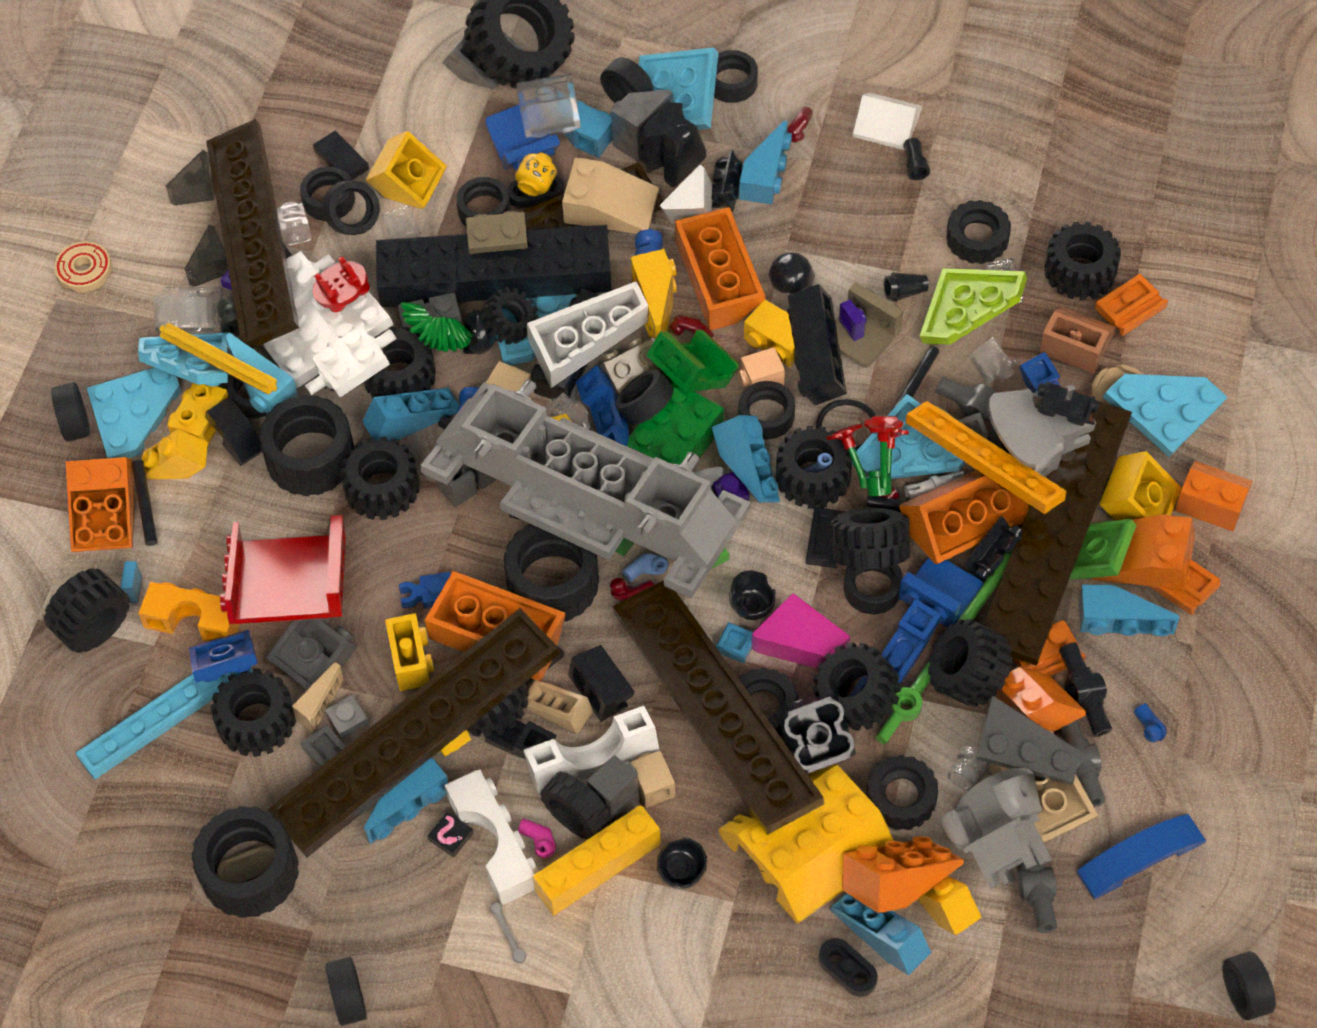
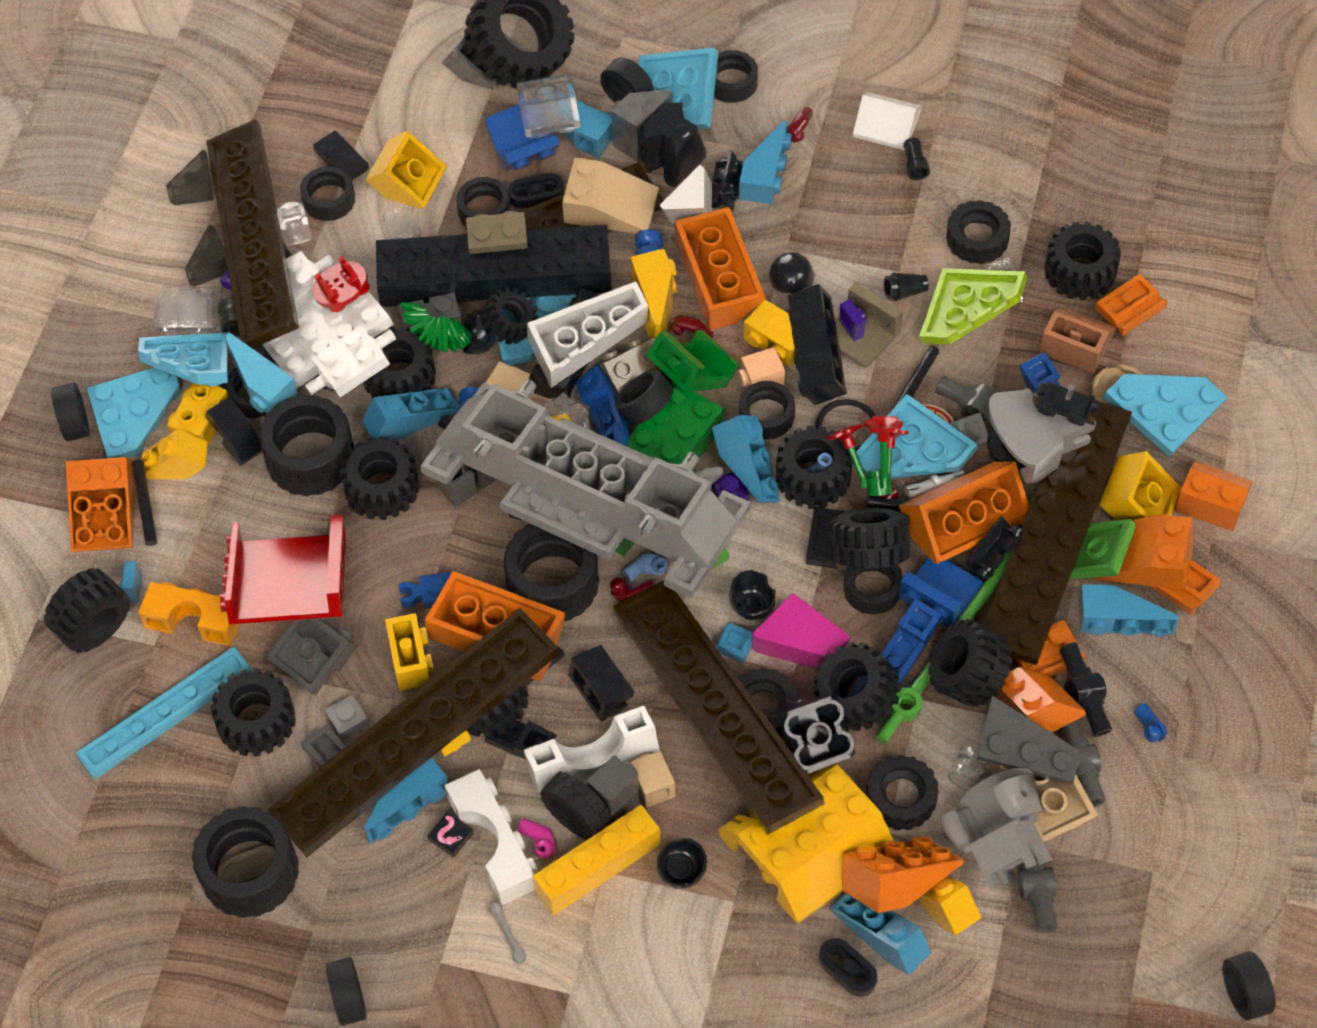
tan tile [54,241,113,293] -> none
yellow axle [159,323,278,395] -> none
blue plate [189,629,258,683] -> none
tan slope [292,662,344,733] -> none
black tyre [322,181,380,235] -> none
yellow head [515,152,557,196] -> none
tan slope [526,680,593,734] -> none
light orange plate [906,401,1066,514] -> none
clear bracket [968,337,1020,384] -> none
blue slope [1077,814,1206,900] -> none

